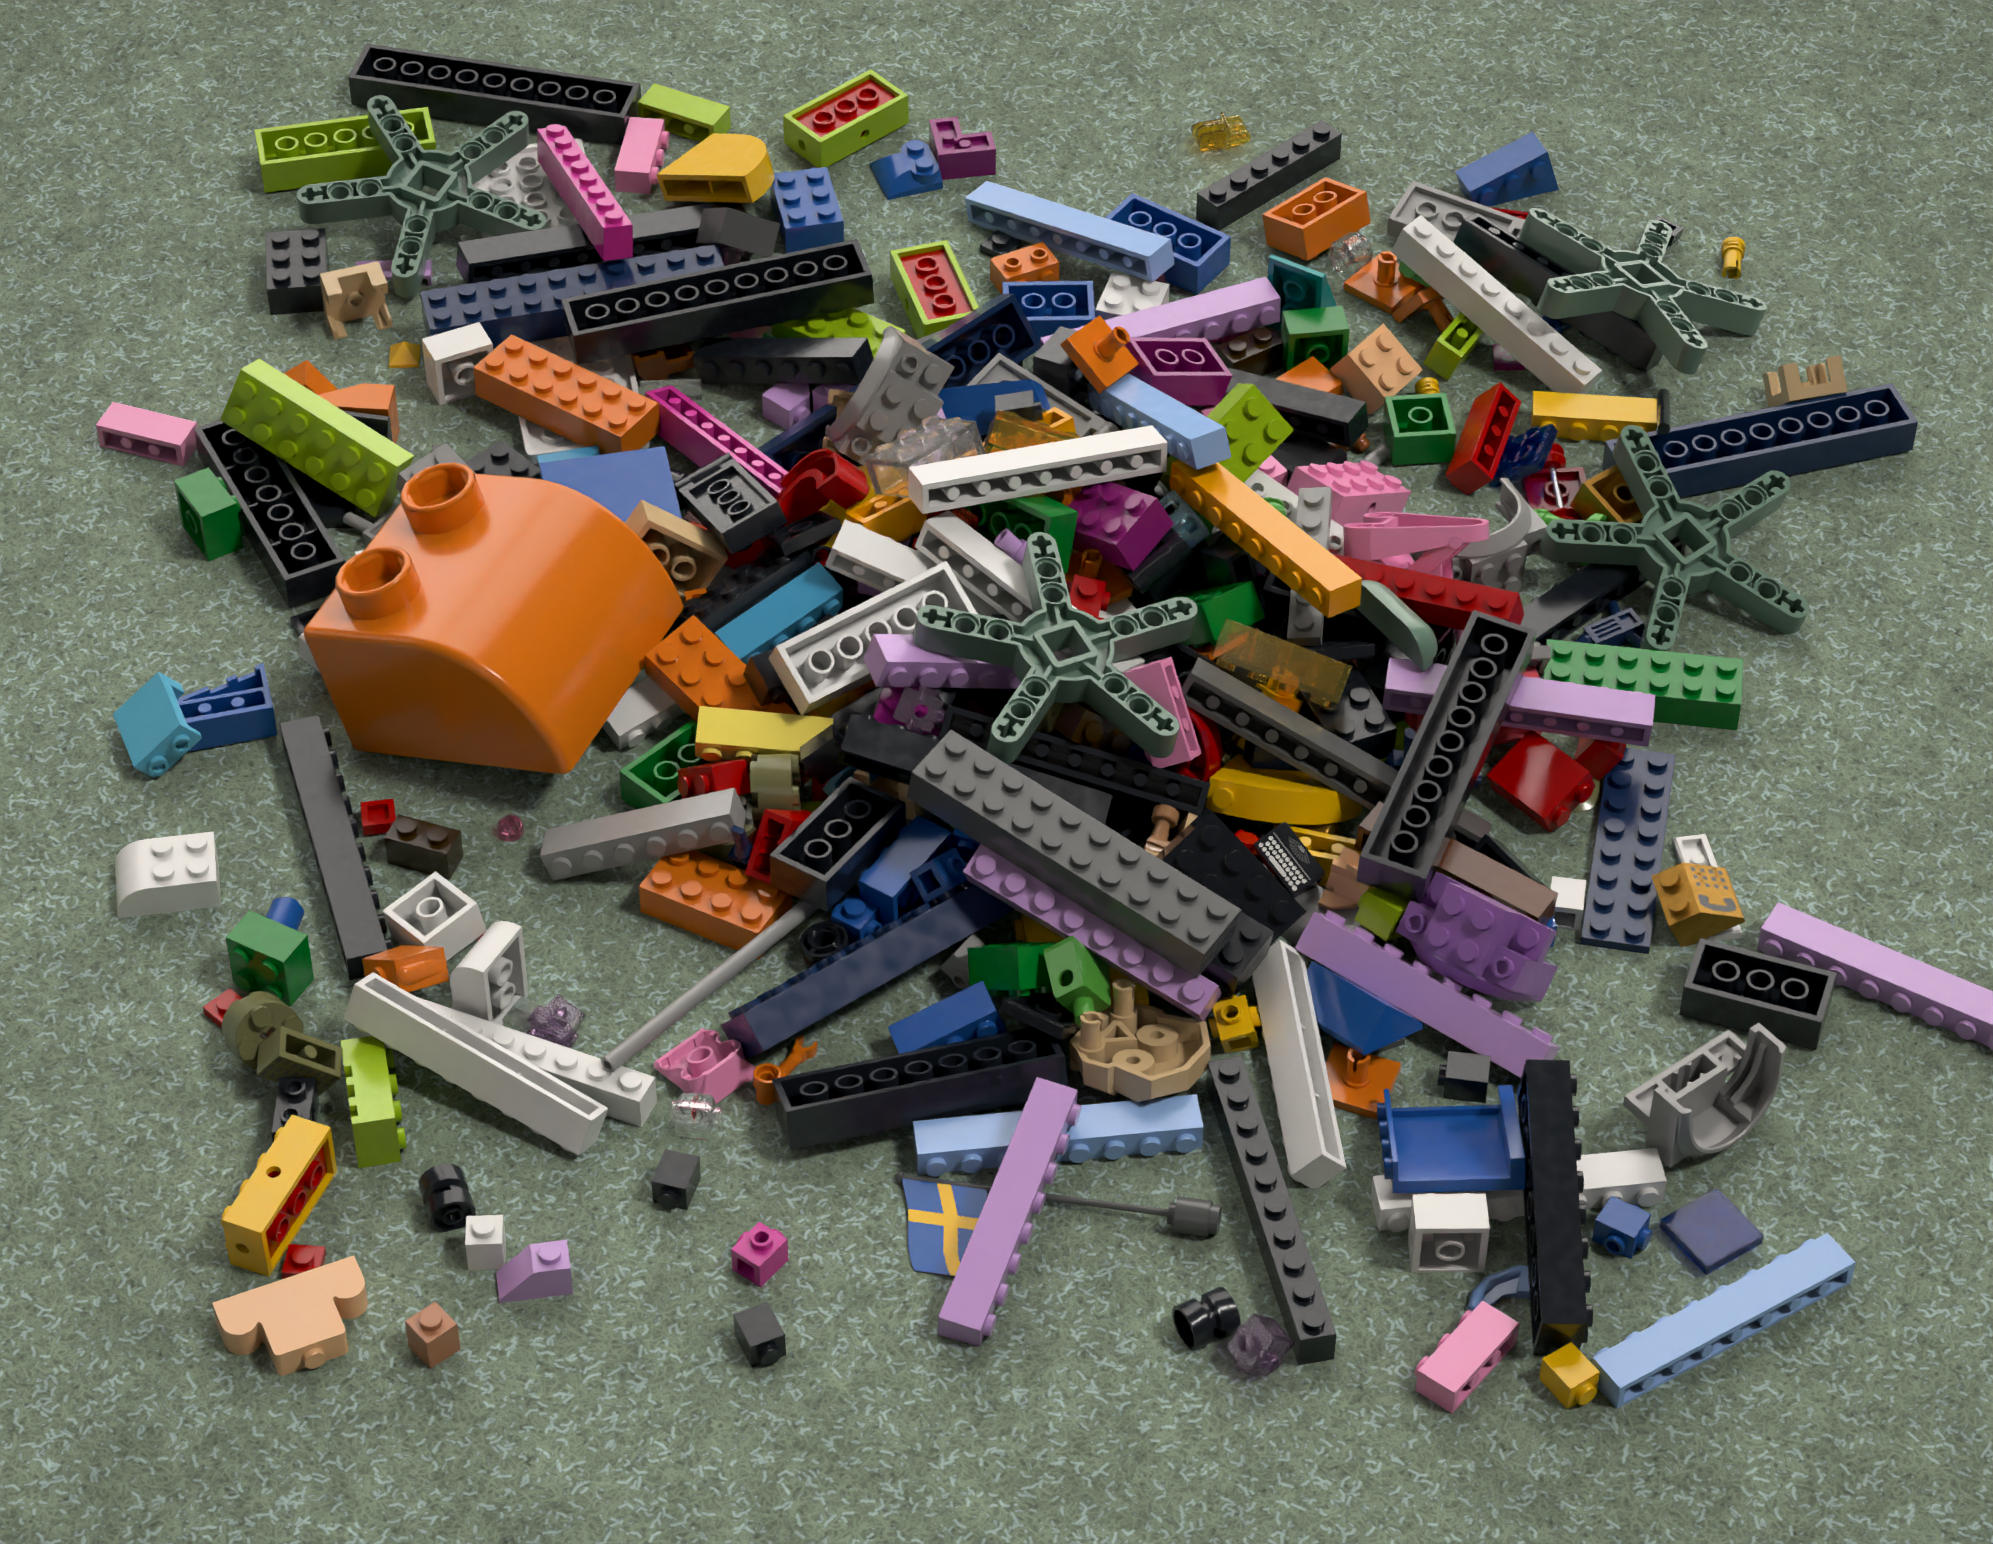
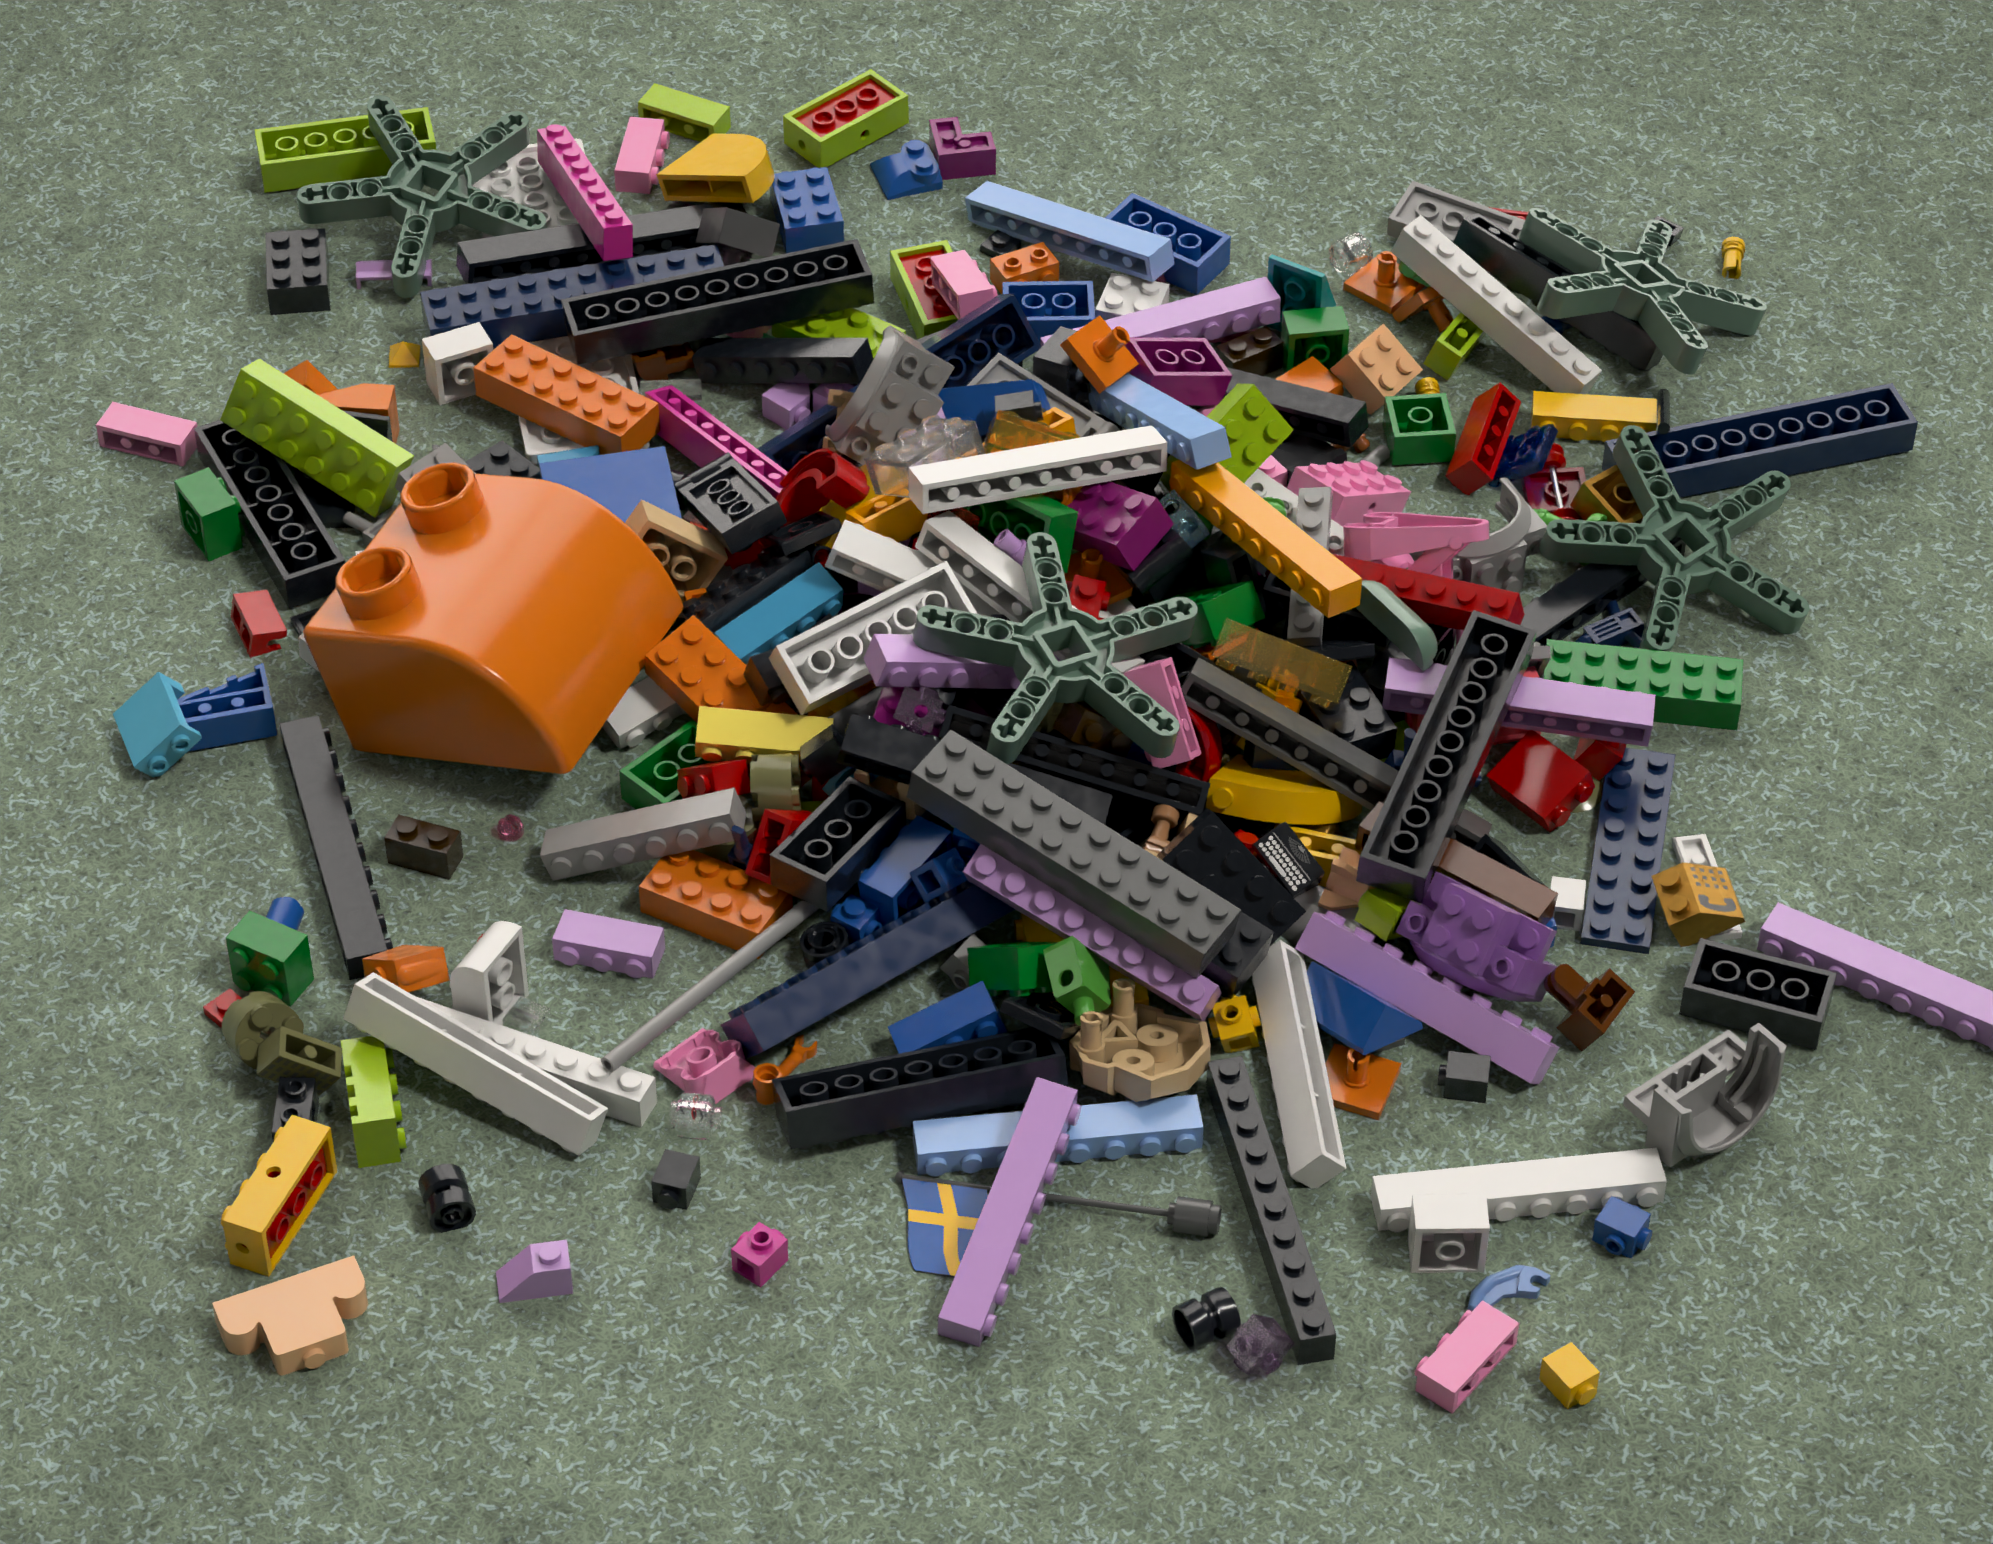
white brick [115,831,221,918] -> none
red plate [282,1244,326,1279] -> none
tan panel [320,261,392,340] -> none
black brick [348,44,641,145] -> none
red plate [360,798,396,835] -> none
white brick [382,871,487,961] -> none
nougat brick [405,1302,461,1369] -> none
white brick [465,1215,506,1270] -> none
clear purple brick [526,994,586,1048] -> none
black brick [733,1302,786,1367] -> none
clear yellow arm [1191,112,1251,151] -> none
black brick [1196,120,1342,231] -> none
orange brick [1262,177,1371,261] -> none
blue panel [1377,1085,1525,1193] -> none
blue wedge [1455,131,1559,207] -> none
magenta tile [1491,344,1524,370] -> none
black brick [1517,1059,1593,1355] -> none
light blue brick [1592,1233,1856,1409] -> none
clear blue tile [1659,1188,1764,1275] -> none
tan panel [1762,355,1848,408] -> none
none -> hinge [231,590,287,658]
none -> lavender brick [552,909,665,979]
none -> bright pink brick [930,250,998,320]
none -> reddish brown brick [1544,964,1635,1051]

